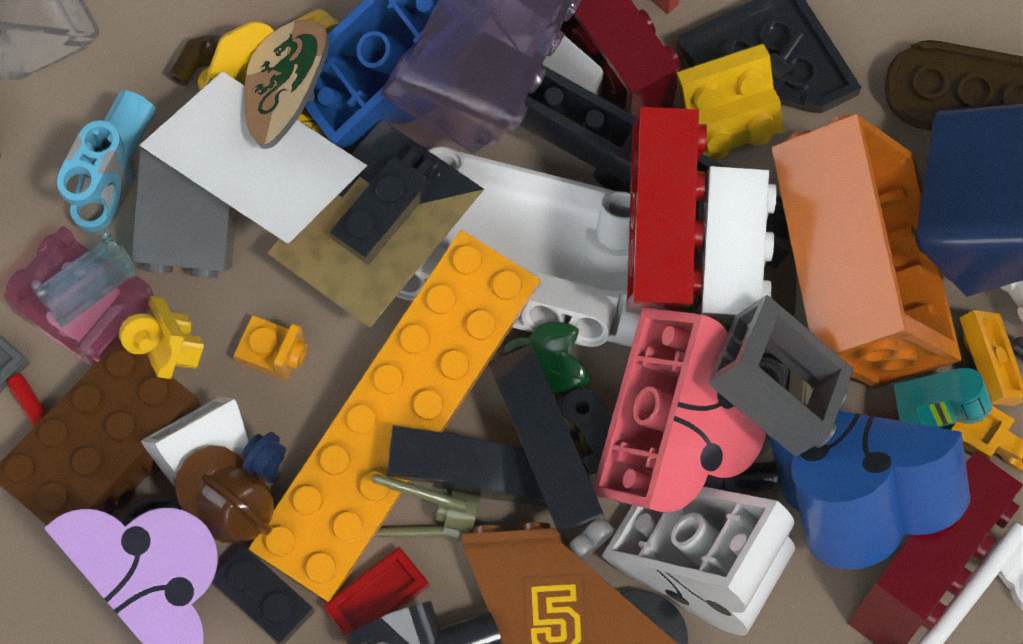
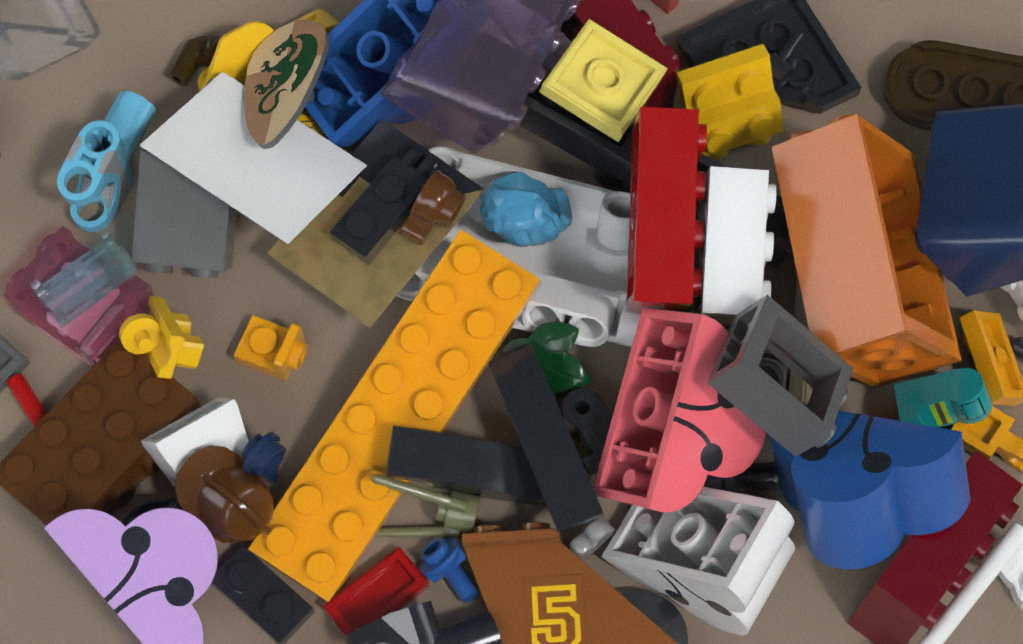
none -> reddish brown piece [400,170,466,246]
none -> blue plate [419,537,479,603]
none -> dark azure hair [480,172,572,247]
none -> light yellow plate [539,19,668,143]

